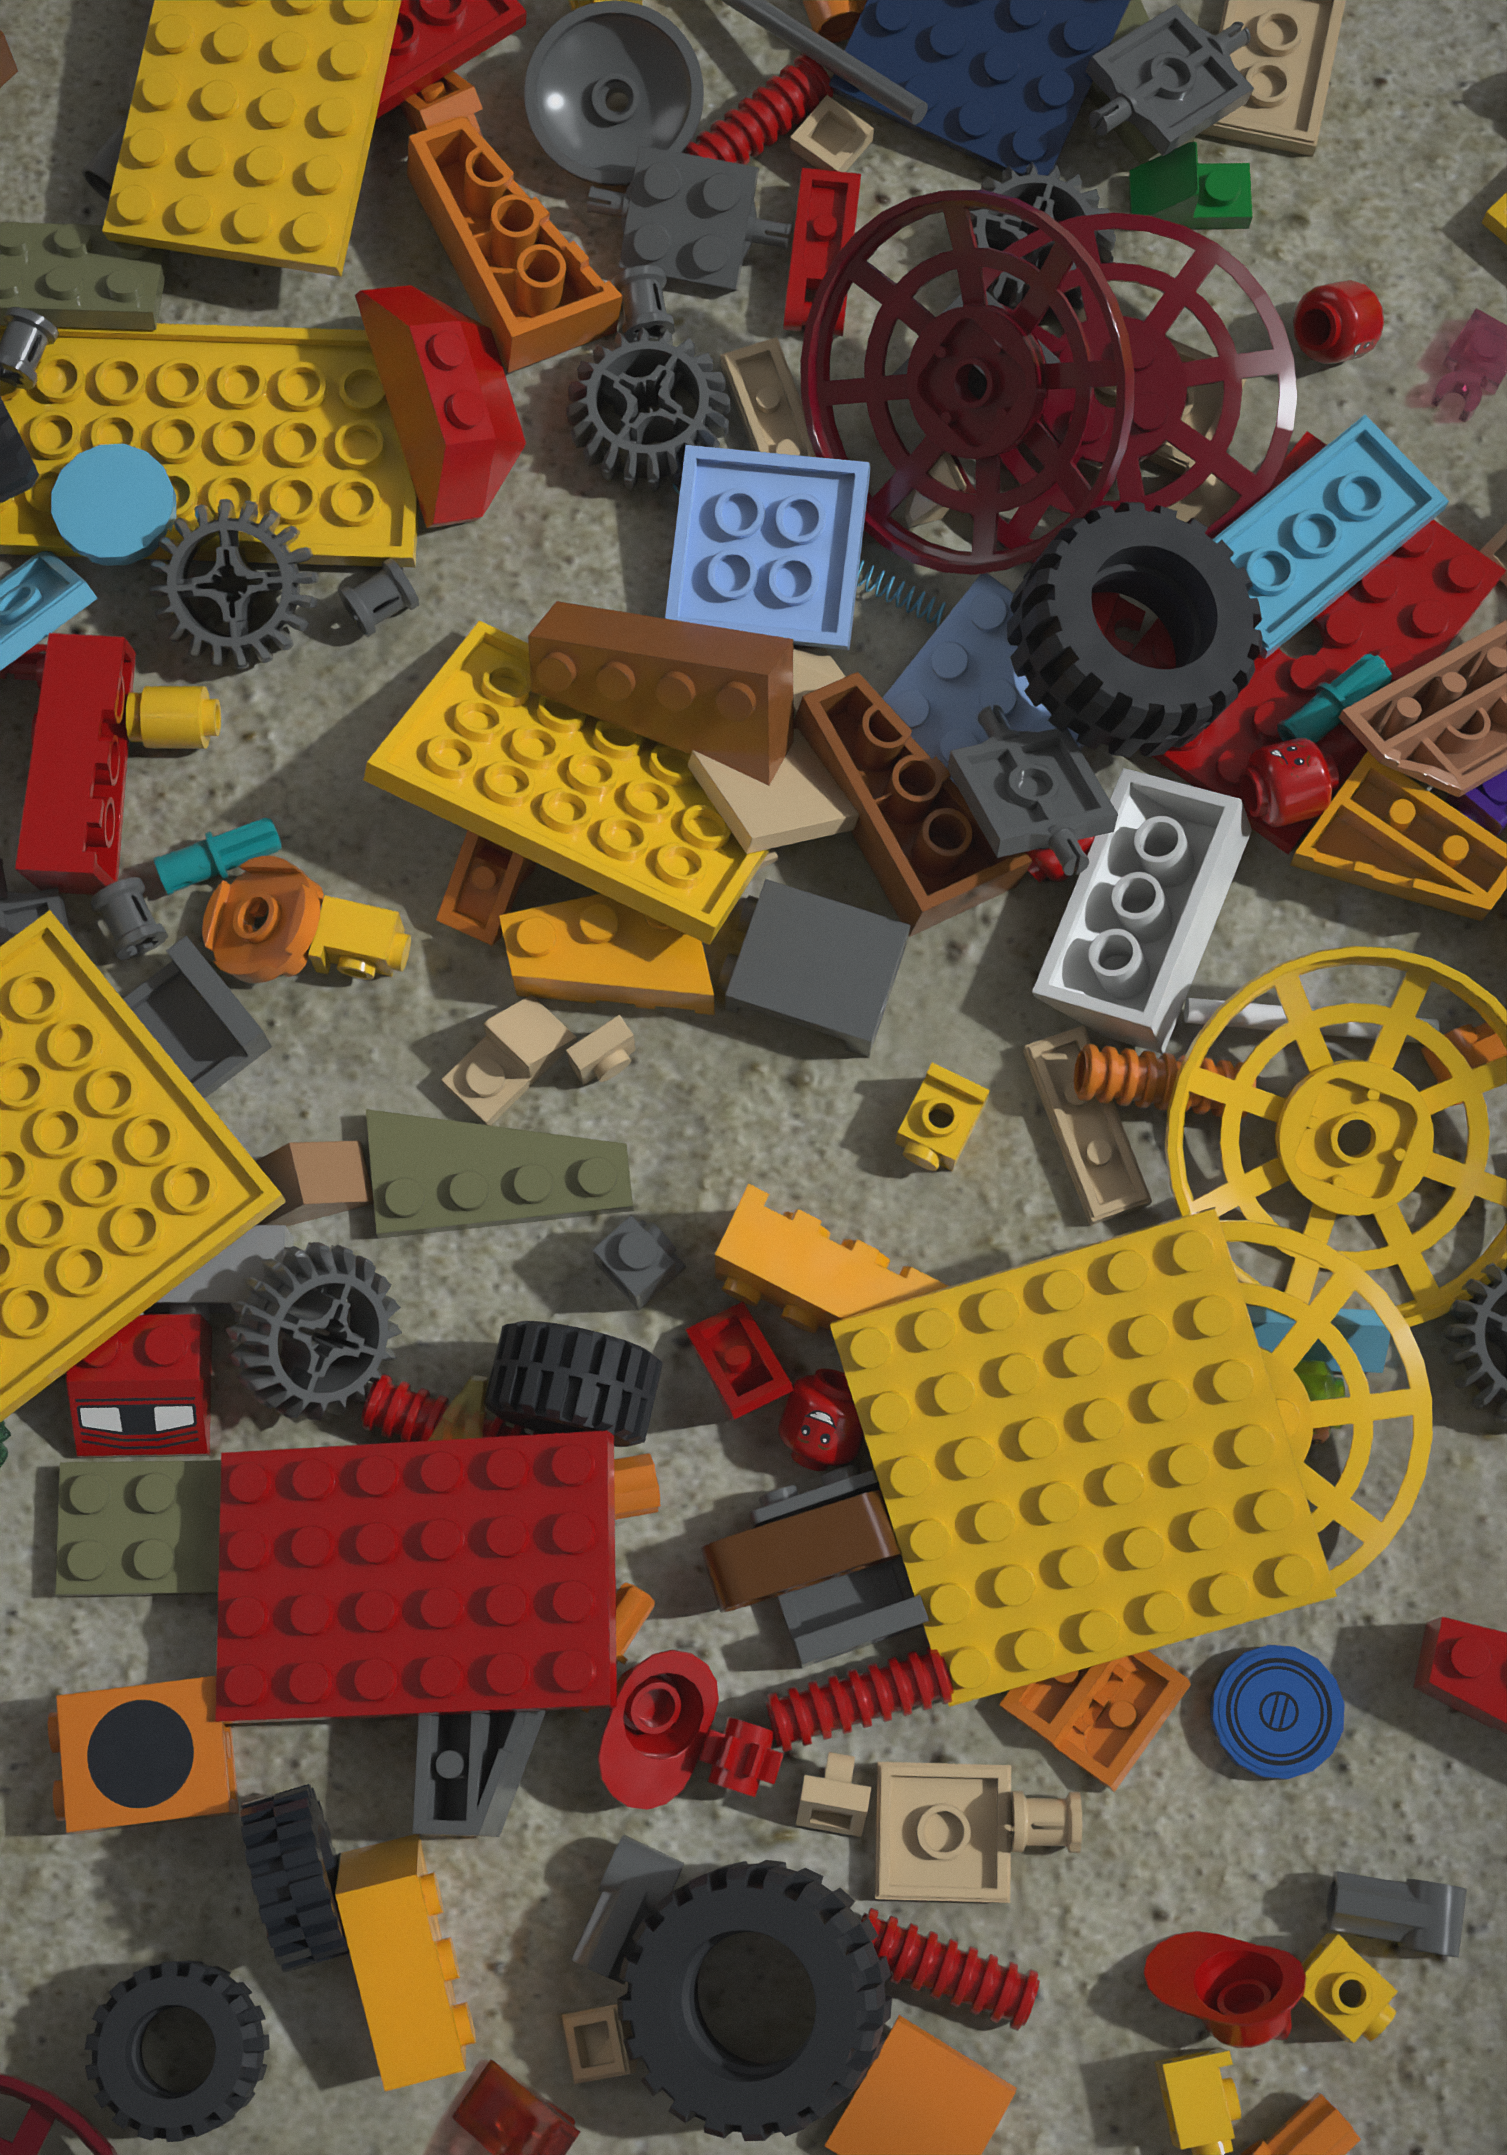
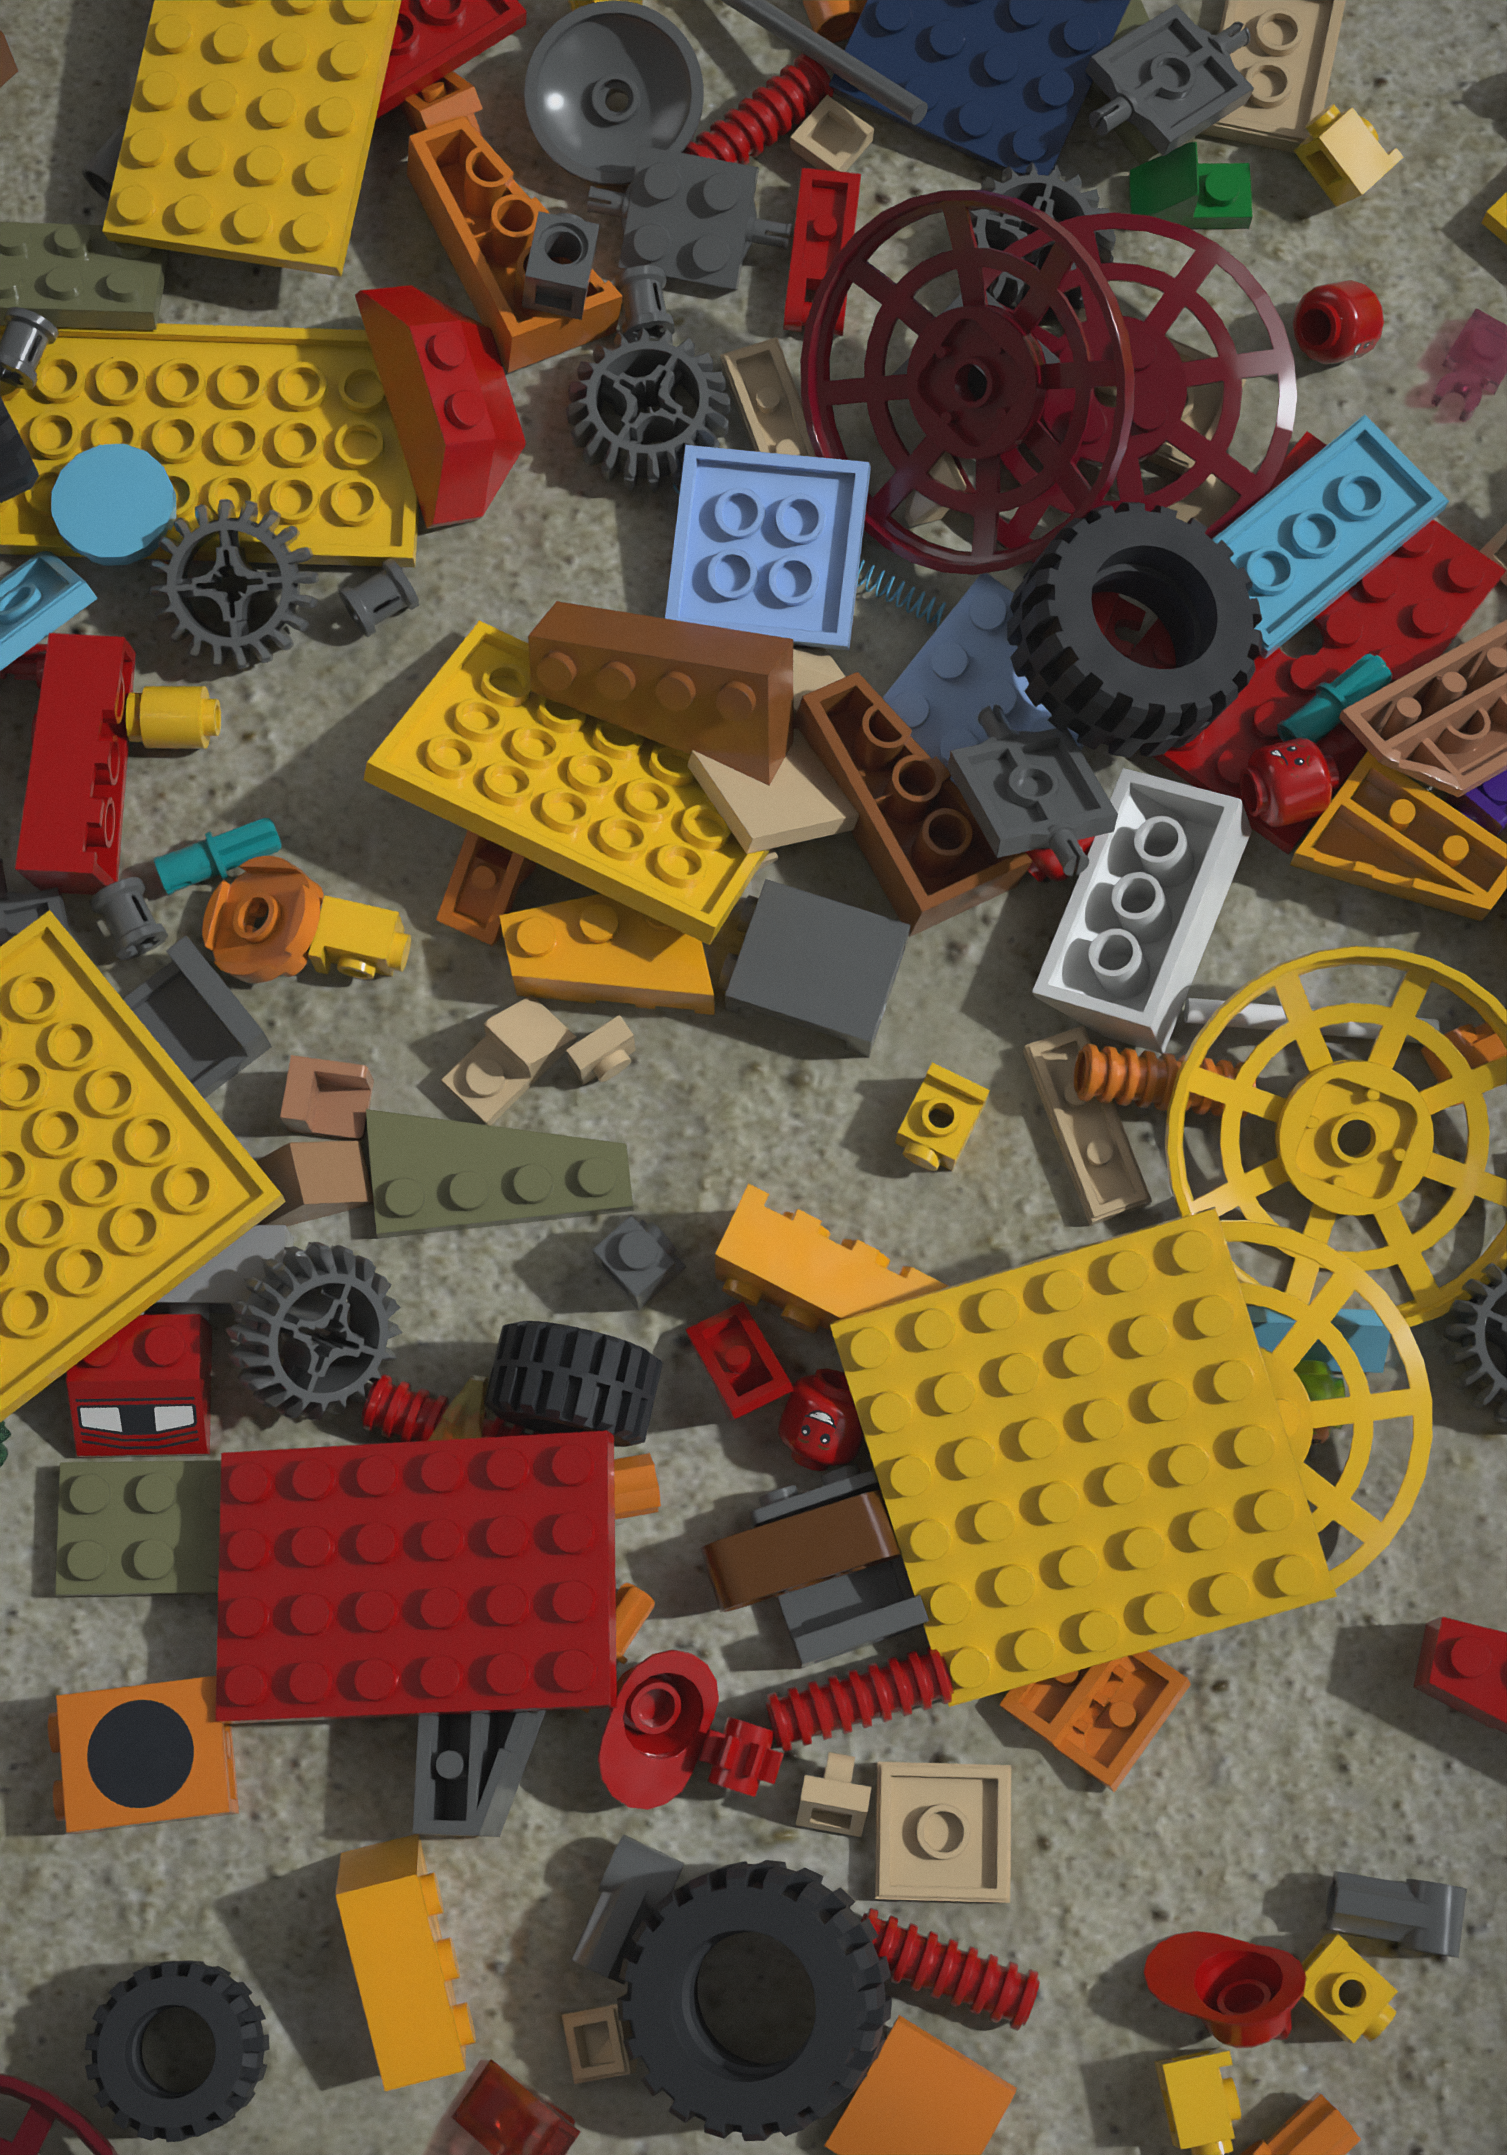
black wheel [240,1784,350,1973] -> none
tan bush [1011,1791,1082,1853] -> none
blue tile [1210,1645,1345,1780] -> none
none -> nougat panel [280,1055,374,1141]
none -> dark grey brick [521,211,600,320]
none -> yellow brick [1293,104,1404,207]

